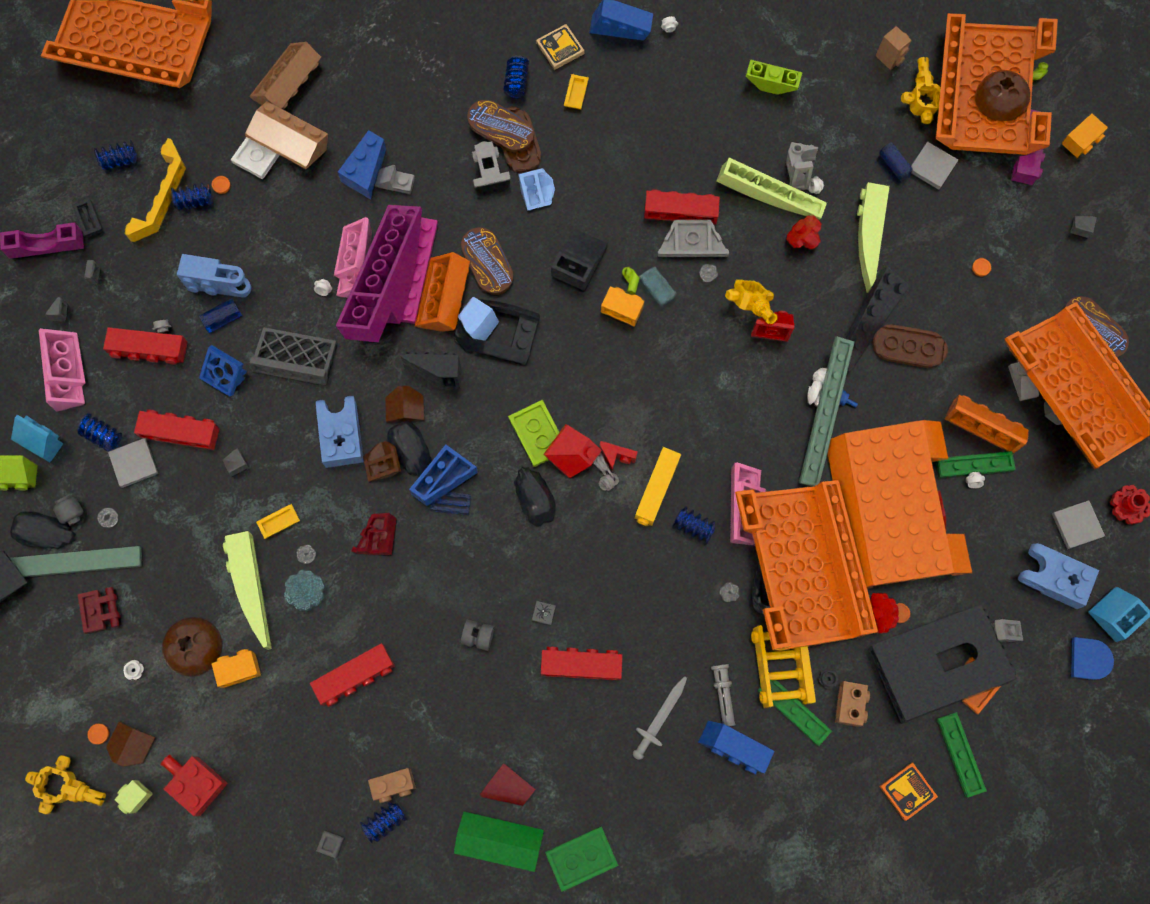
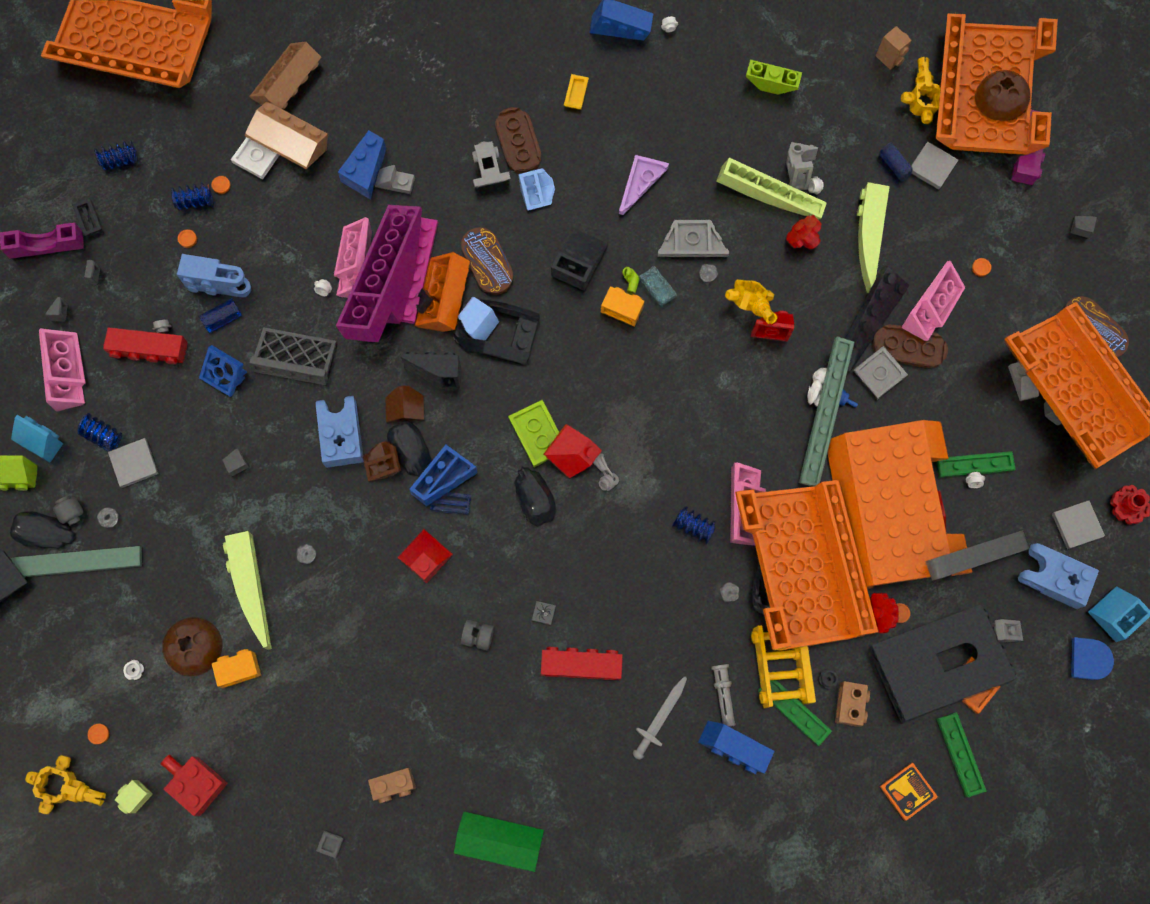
dark red plate [78,587,120,634] -> none
reddish brown slope [106,722,156,767] -> none
yellow slope [125,138,186,242] -> none
red brick [134,410,220,450] -> none
yellow tile [256,504,300,539] -> none
clear light blue plant [284,570,325,611] -> none
red brick [310,643,395,707] -> none
dark red slope [352,513,397,555] -> none
clear blue piece [360,801,407,844] -> none
reddish brown tile [467,100,534,152] -> none
dark red slope [480,763,536,806] -> none
clear blue piece [503,56,529,98] -> none
tile [536,24,584,70] -> none
green tile [545,826,618,892] -> none
red slope [599,441,638,472] -> none
yellow slope [635,447,681,526] -> none
red brick [644,190,720,224] -> none
orange slope [944,395,1029,454] -> none
lime arm [1033,62,1048,80] -> none
light orange brick [1061,114,1108,158] -> none
none -> orange piece [178,229,197,248]
none -> red slope [398,529,453,584]
none -> black tile [416,288,434,314]
none -> lavender wing [619,155,669,215]
none -> light grey tile [853,346,908,399]
none -> bright pink slope [902,261,965,341]
none -> dark grey beam [925,530,1030,581]

